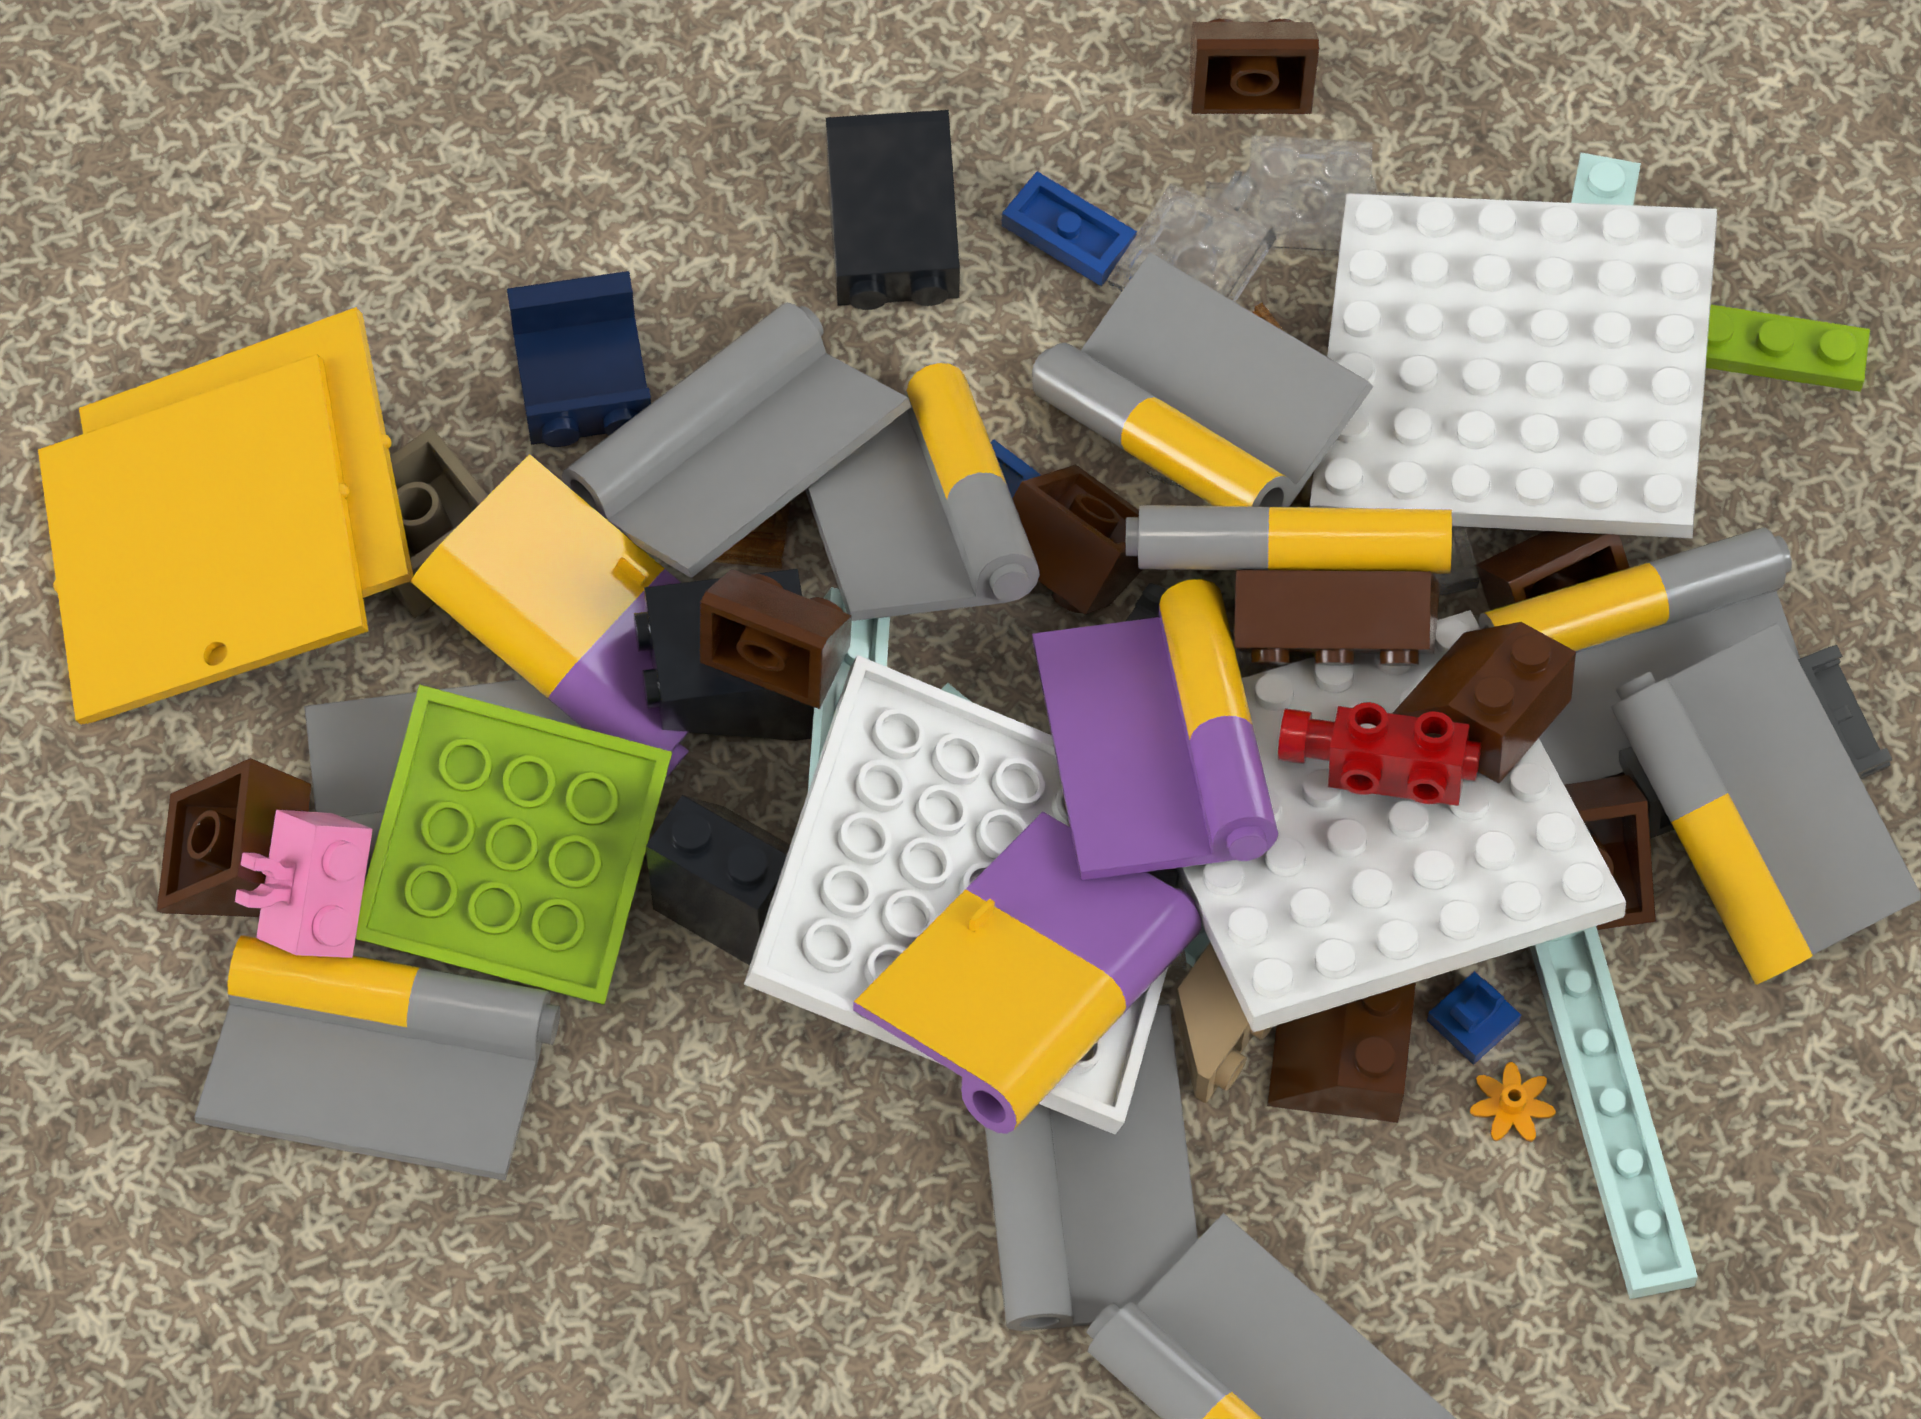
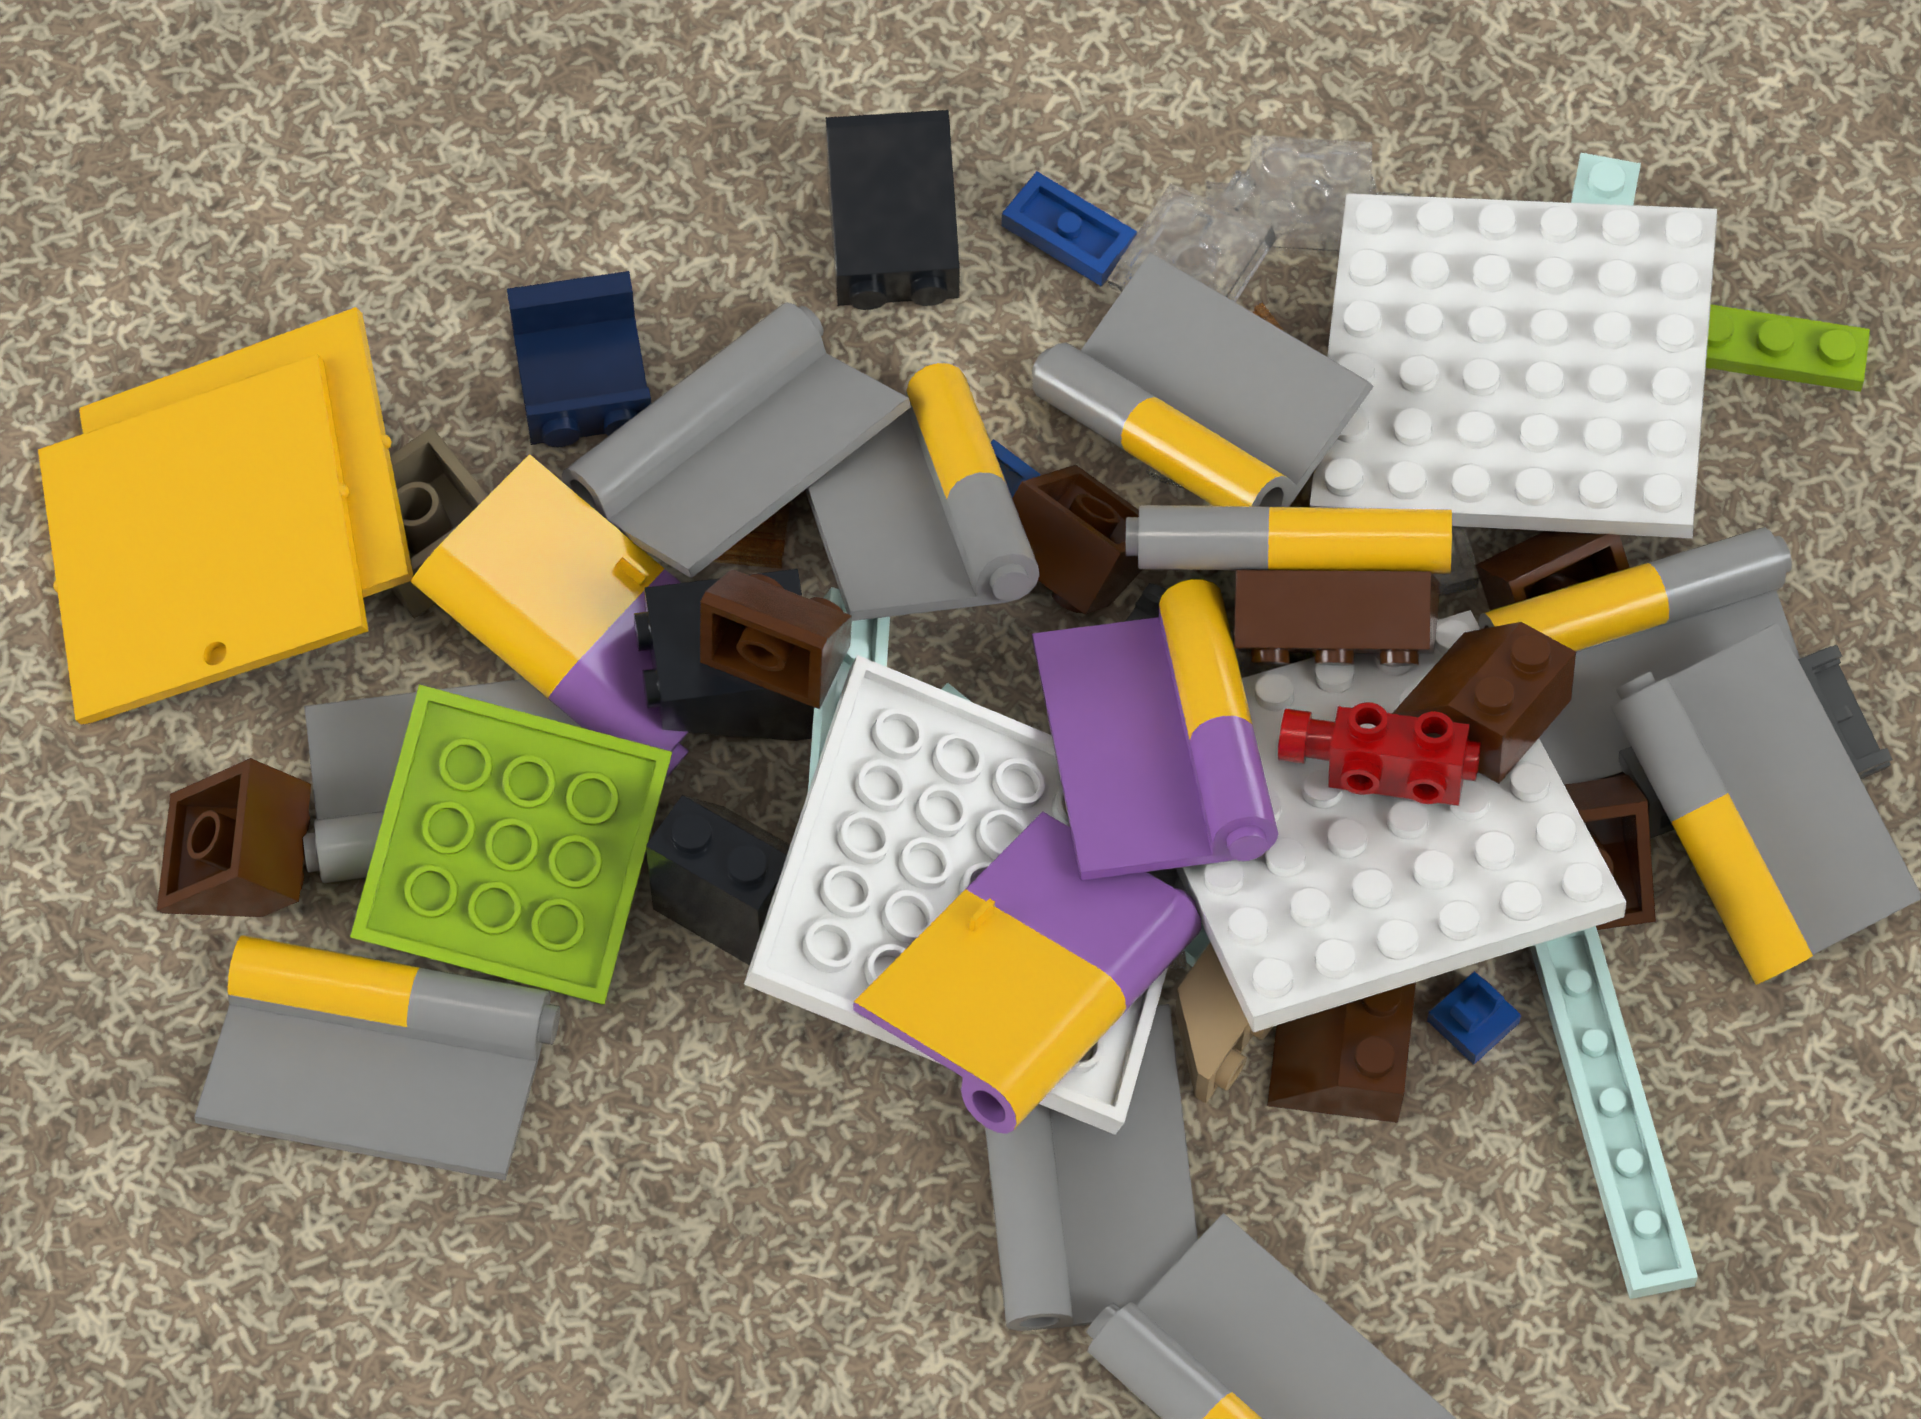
bright pink brick [235,810,373,958] -> none
reddish brown slope [1190,19,1319,114] -> none
light orange plant [1469,1062,1556,1142] -> none

